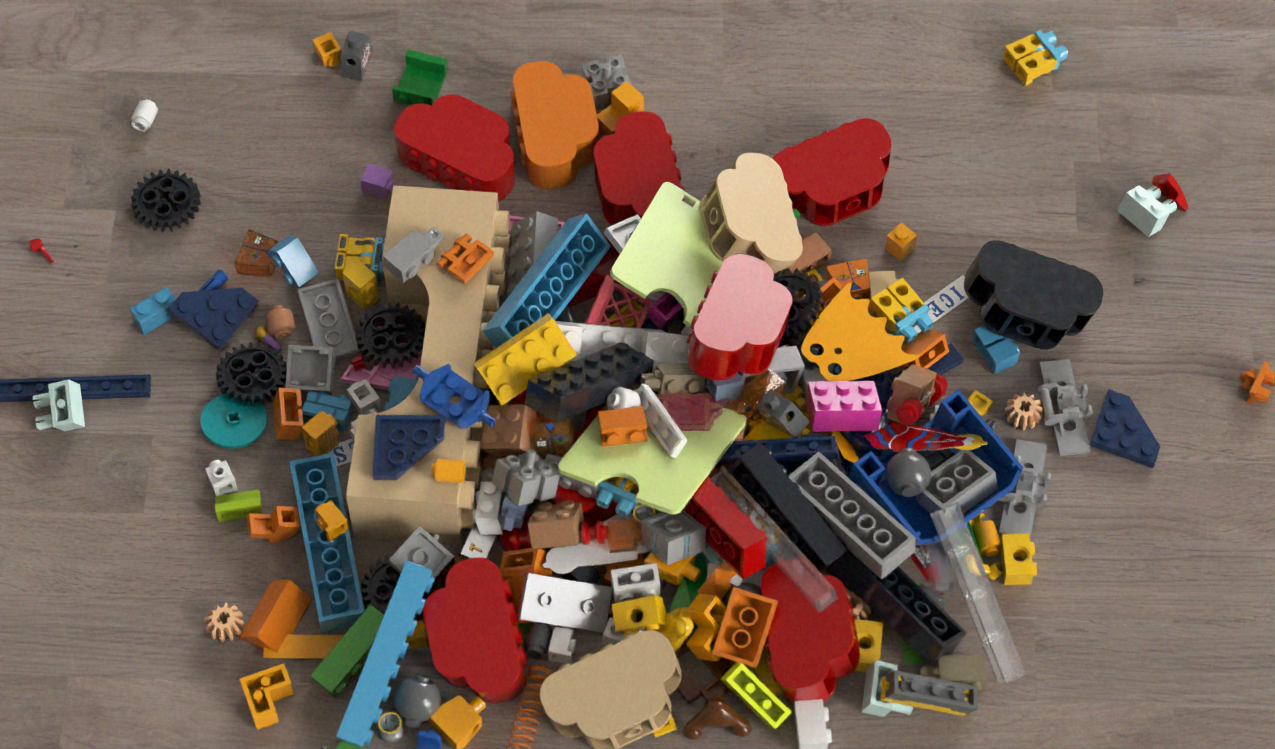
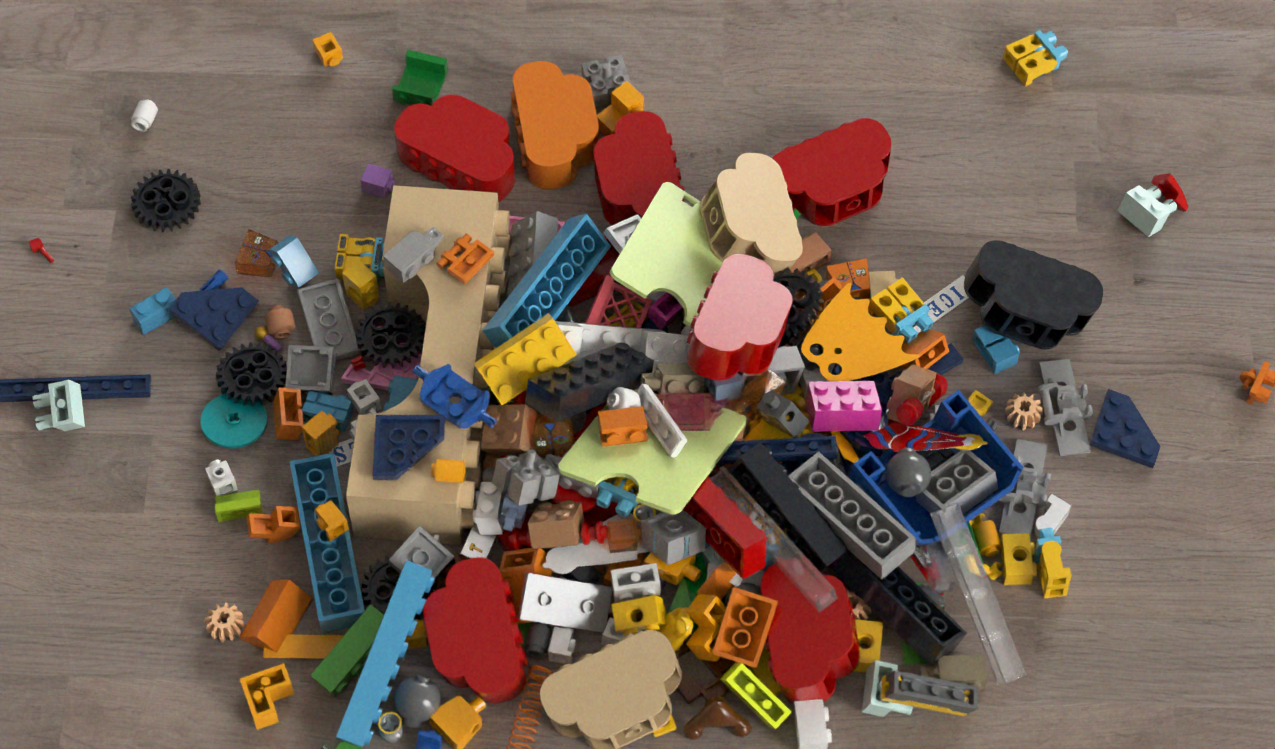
dark grey torso [341,31,373,81] -> none
light orange brick [885,222,917,261] -> none
none -> yellow hips [1033,528,1072,599]
none -> white leg [1034,494,1071,539]

